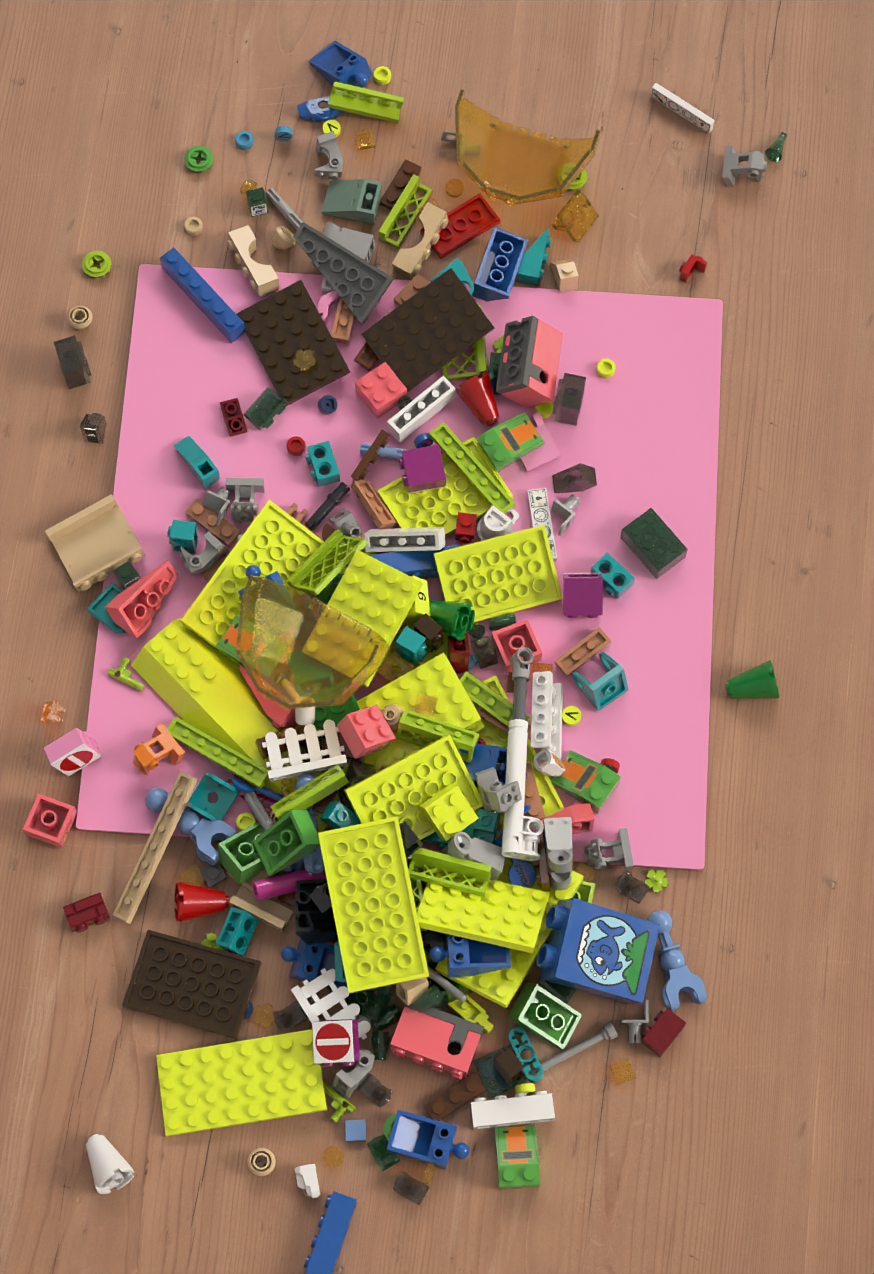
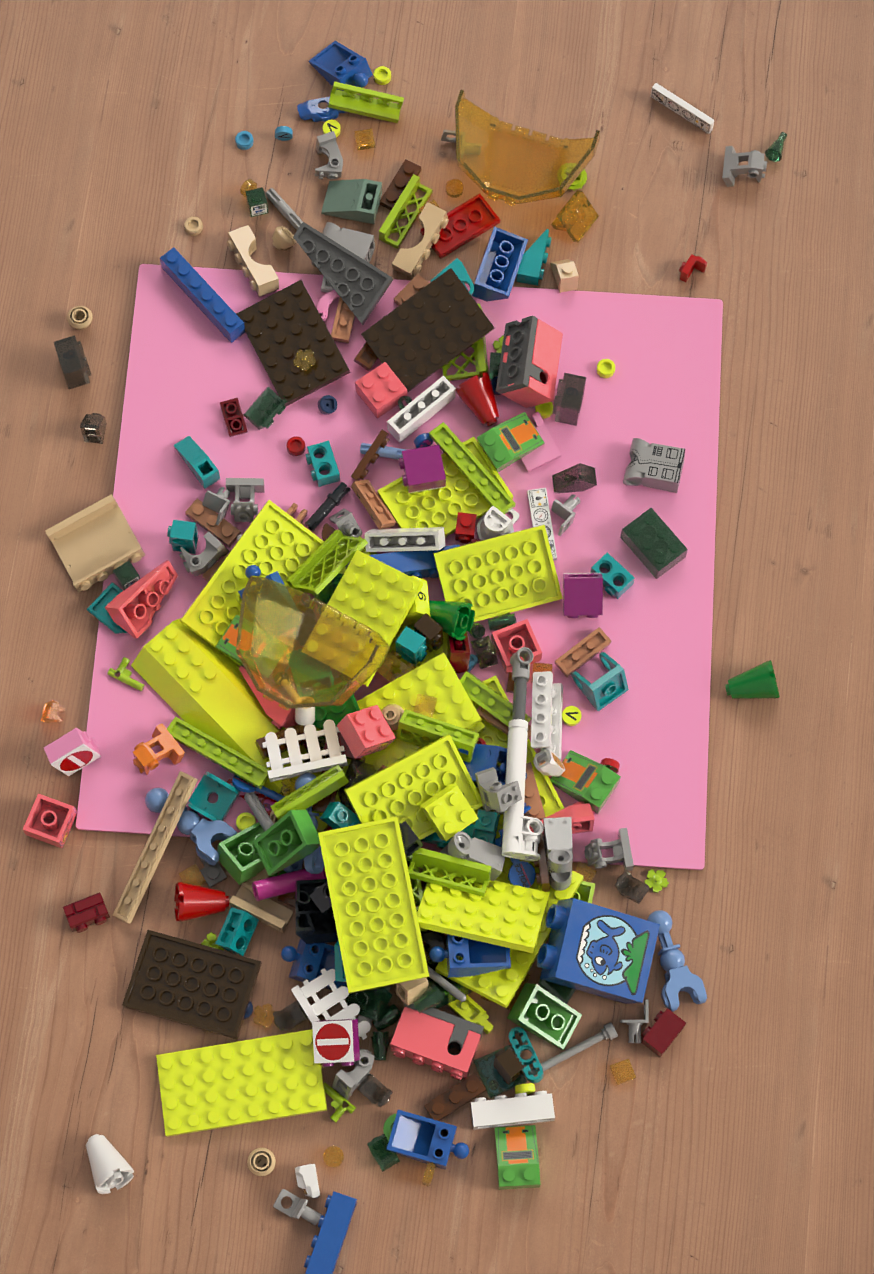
lime gear [82,251,112,278] -> none
bright green gear [184,146,213,173] -> none
medium blue tile [345,1120,366,1142] -> none
clear smoke bracket [393,1171,430,1205] -> none
none -> light grey bracket [273,1189,321,1225]
none -> light grey piece [623,438,685,493]

